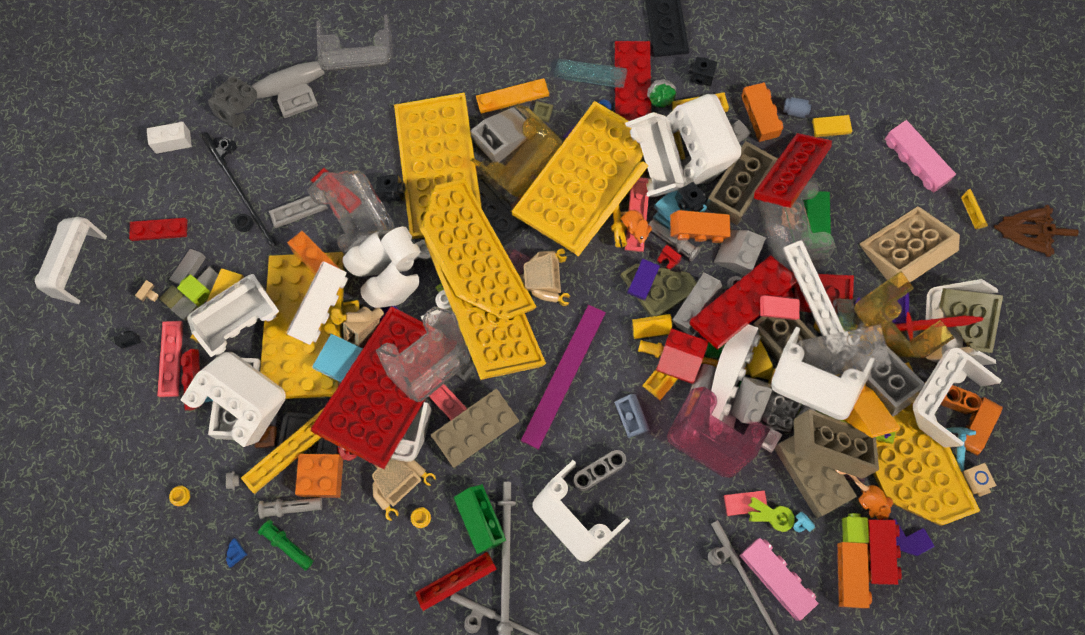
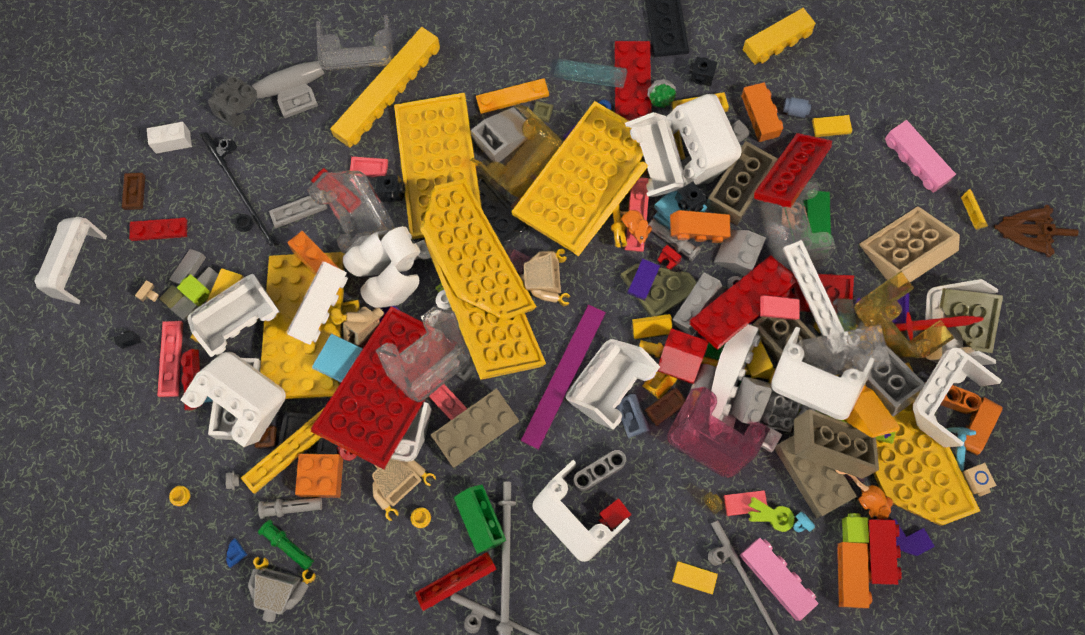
none -> reddish brown plate [122,173,145,210]
none -> light grey torso [248,557,316,622]
none -> yellow brick [331,27,440,148]
none -> coral tile [349,157,388,177]
none -> white windscreen [566,339,660,430]
none -> red brick [598,498,631,531]
none -> reddish brown plate [644,387,687,426]
none -> yellow tile [672,562,718,595]
none -> clear yellow plate [702,492,723,515]
none -> yellow brick [743,8,816,65]

